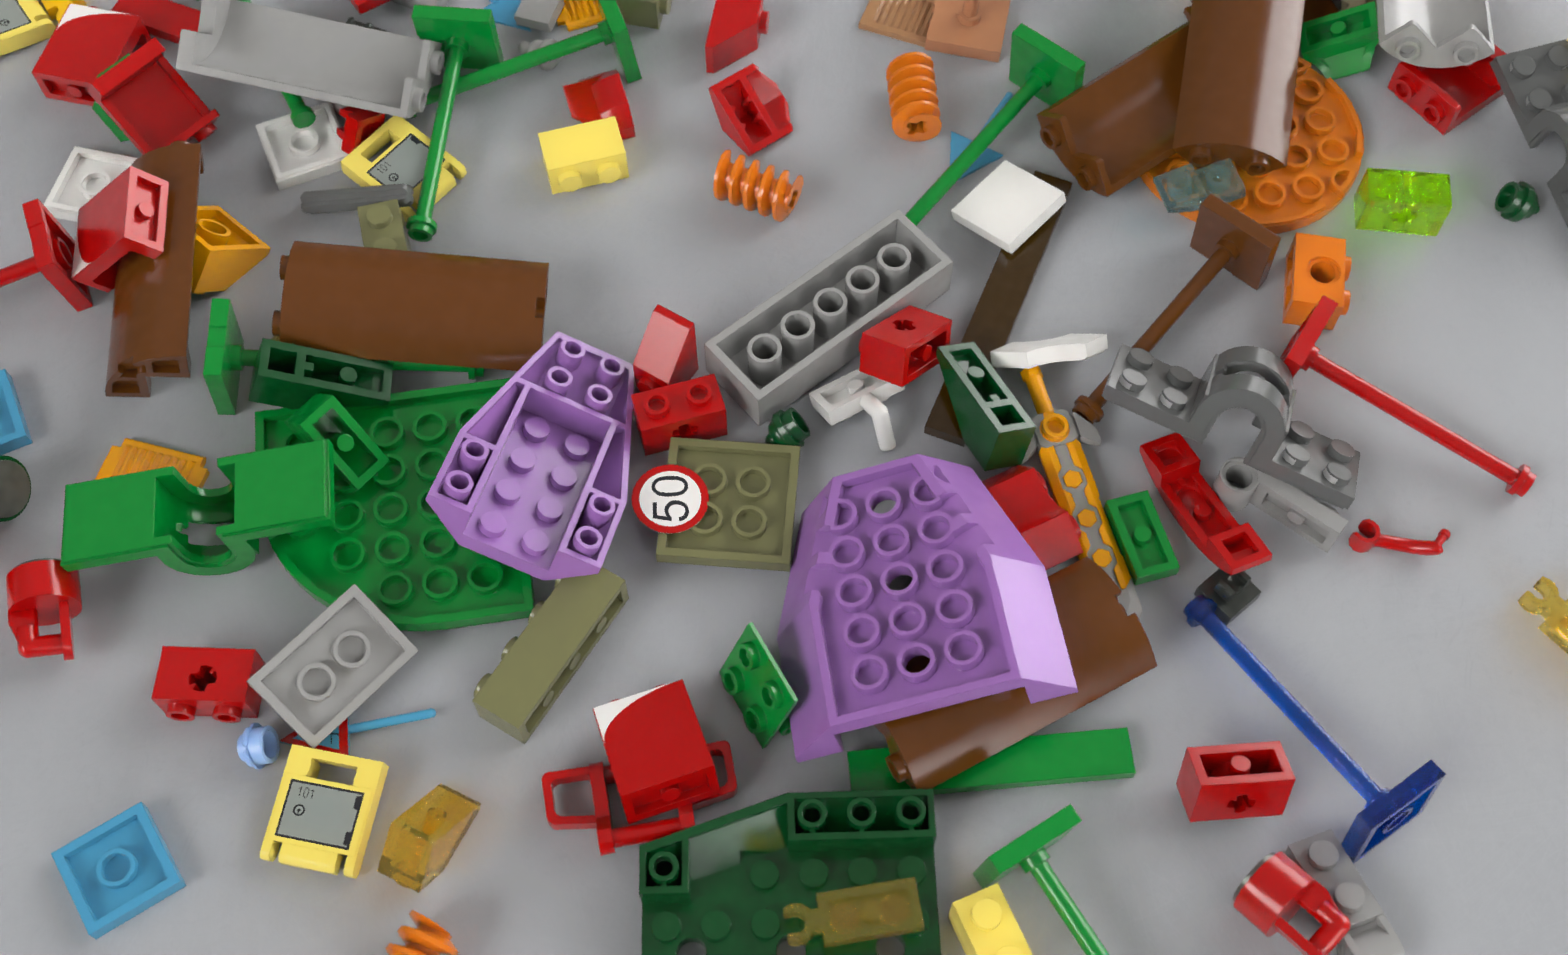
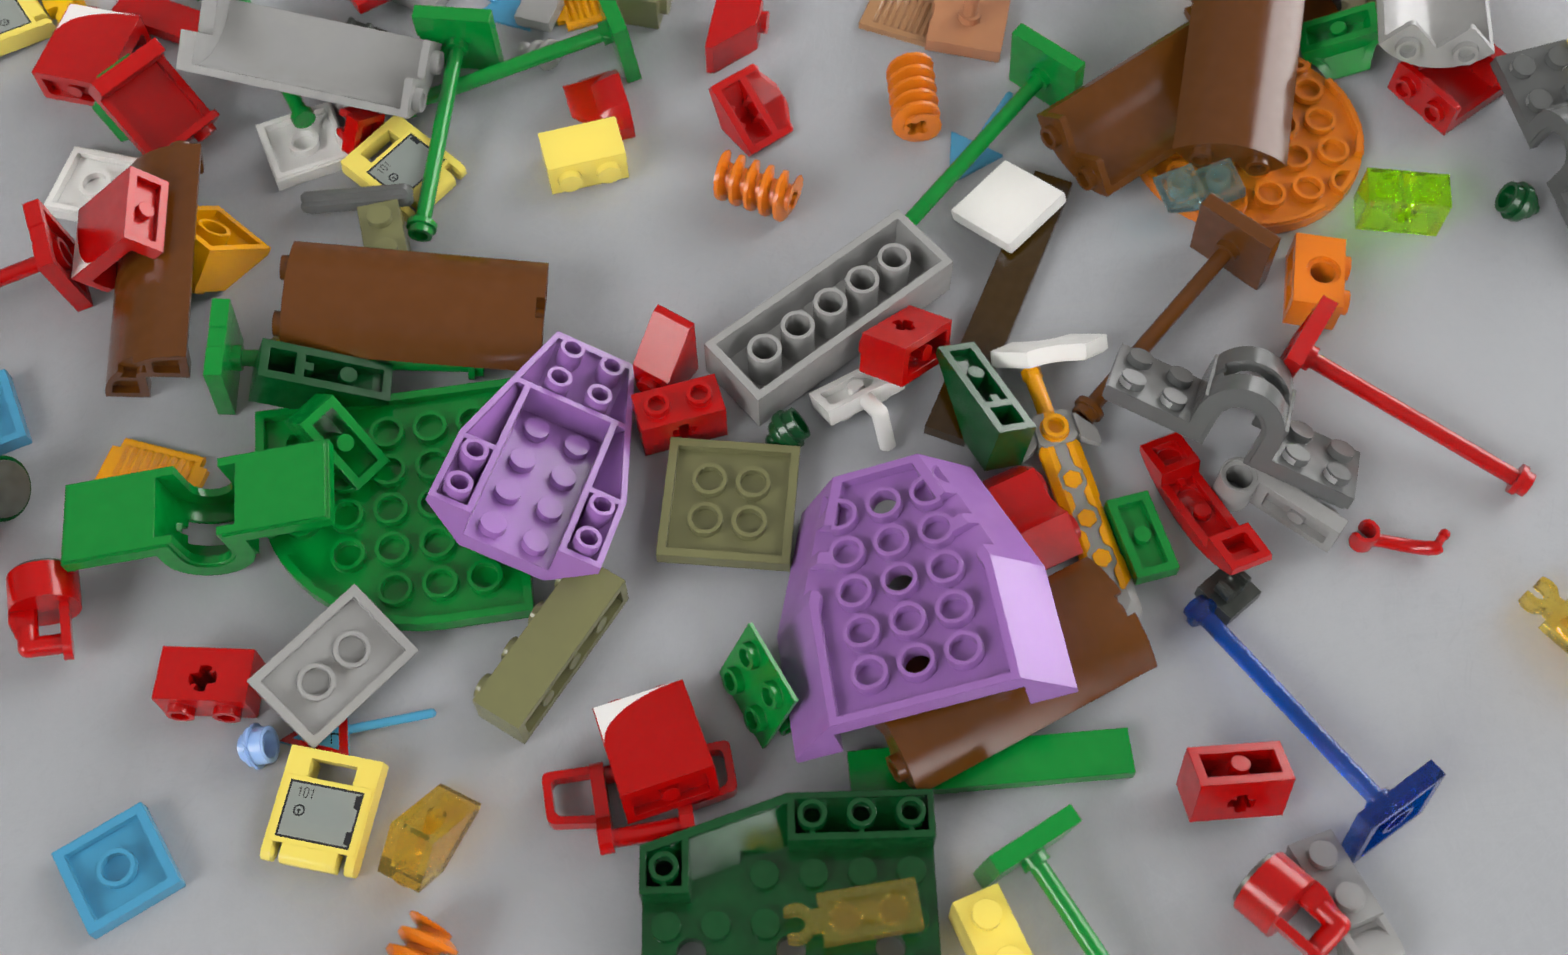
sticker [631,464,709,534] -> none

